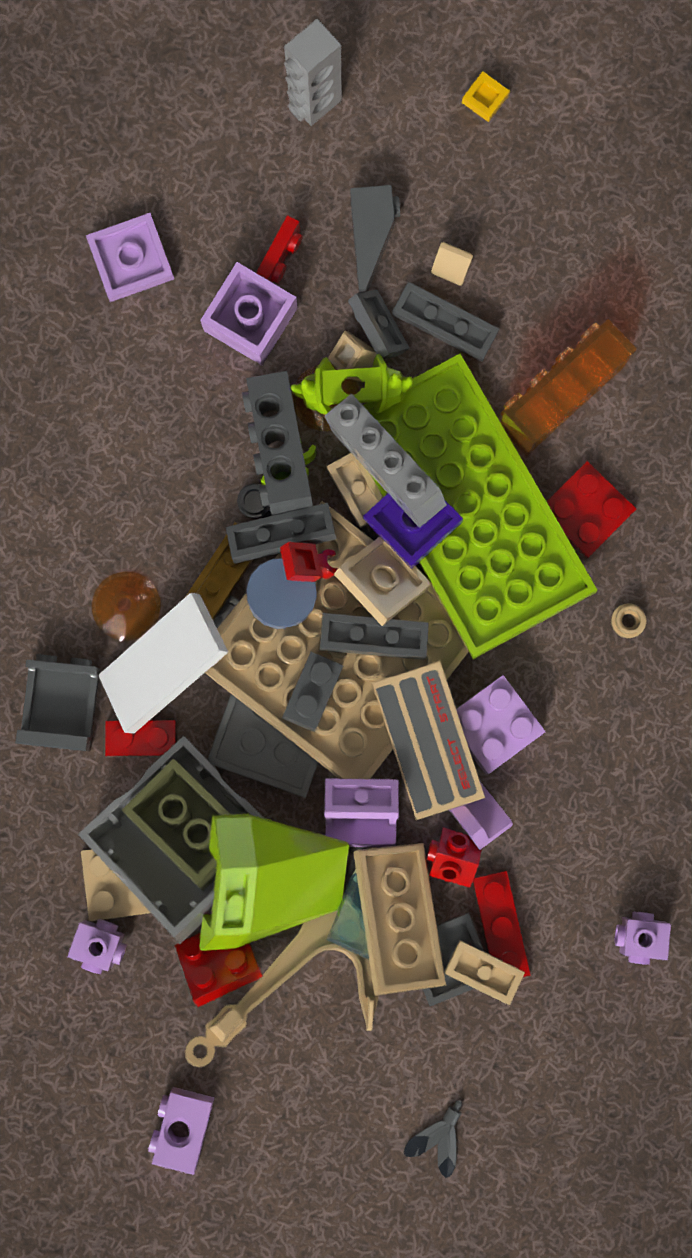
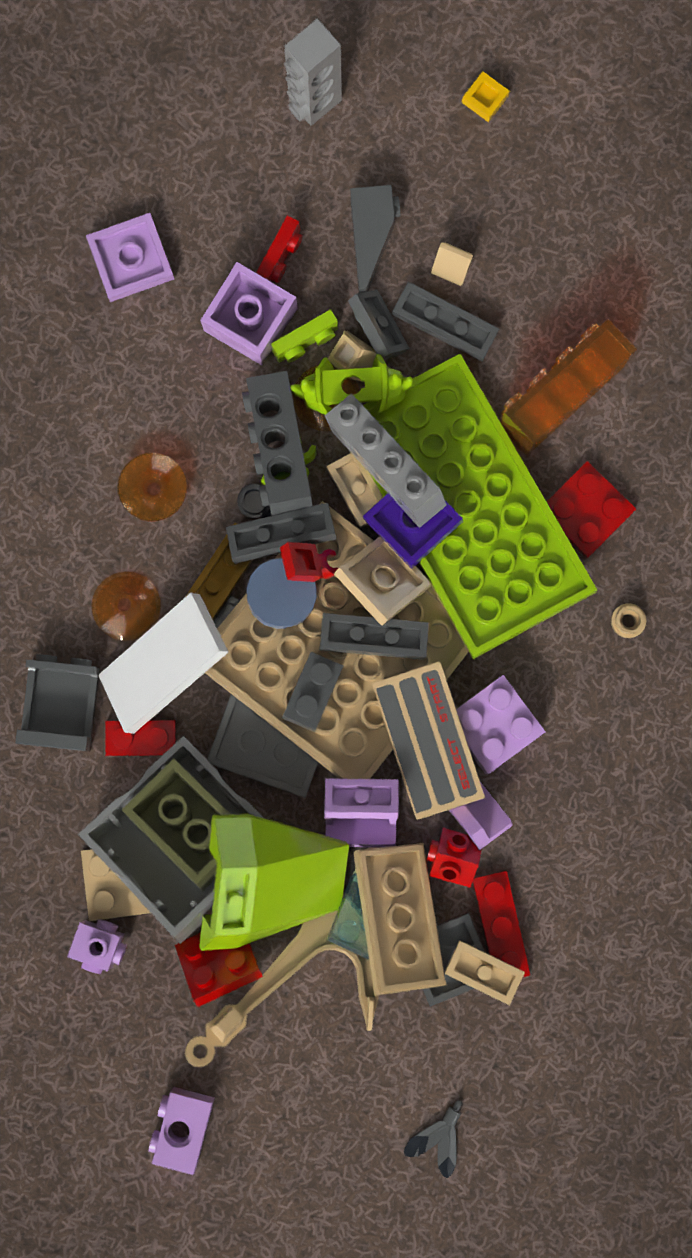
lavender brick [615,912,671,965] -> none
none -> clear orange dish [118,453,187,522]
none -> lime plate [271,309,338,363]

